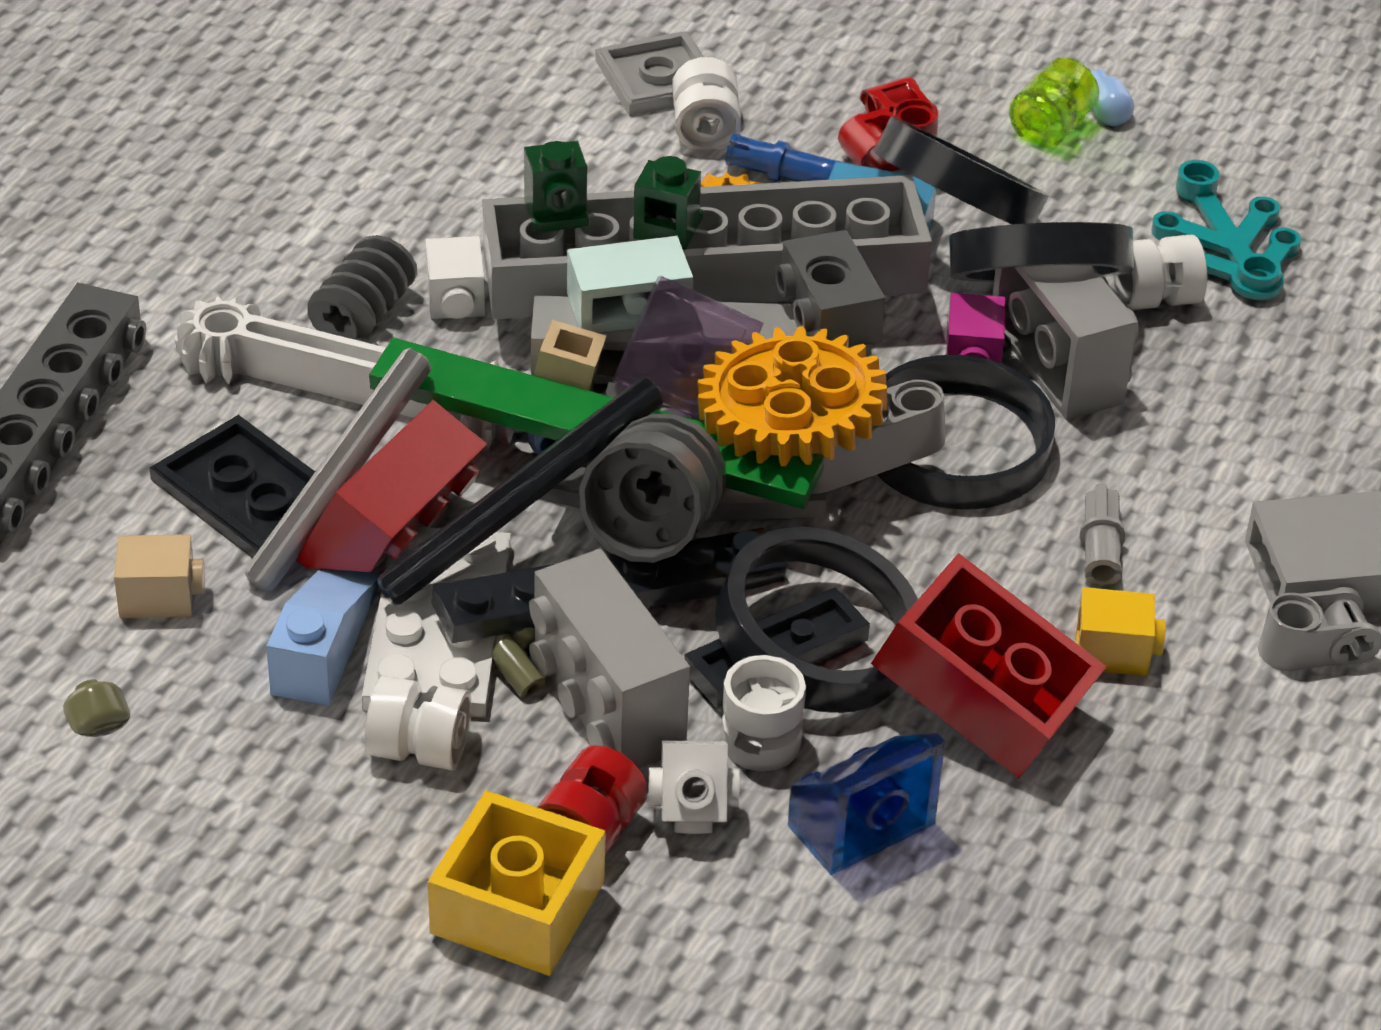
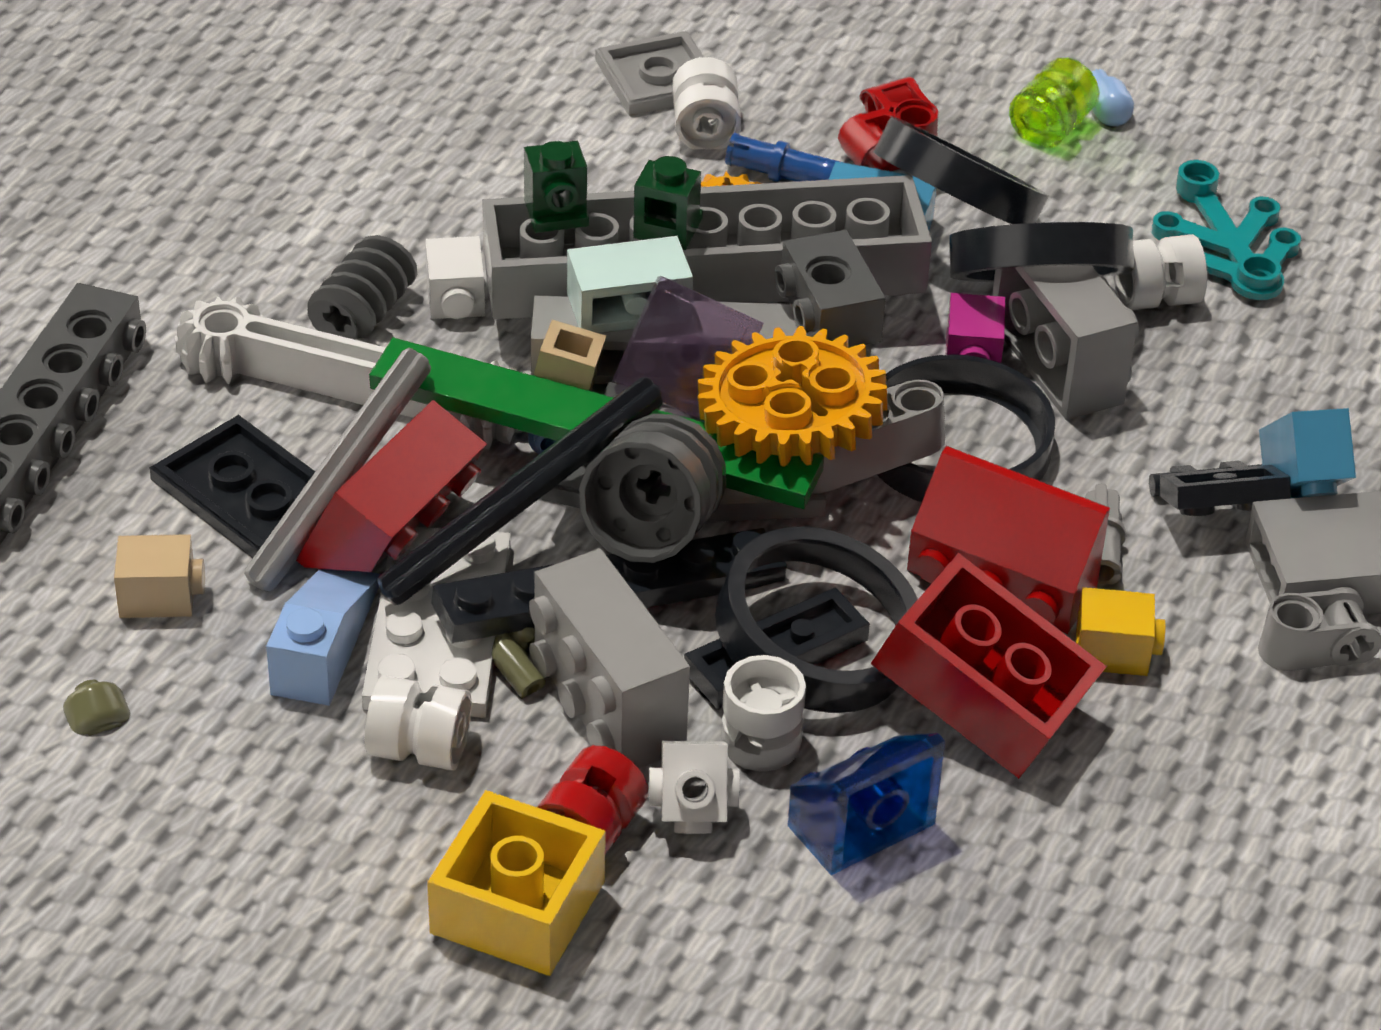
none -> red slope [907,446,1110,634]
none -> black plate [1149,461,1291,516]
none -> dark azure brick [1259,408,1356,498]

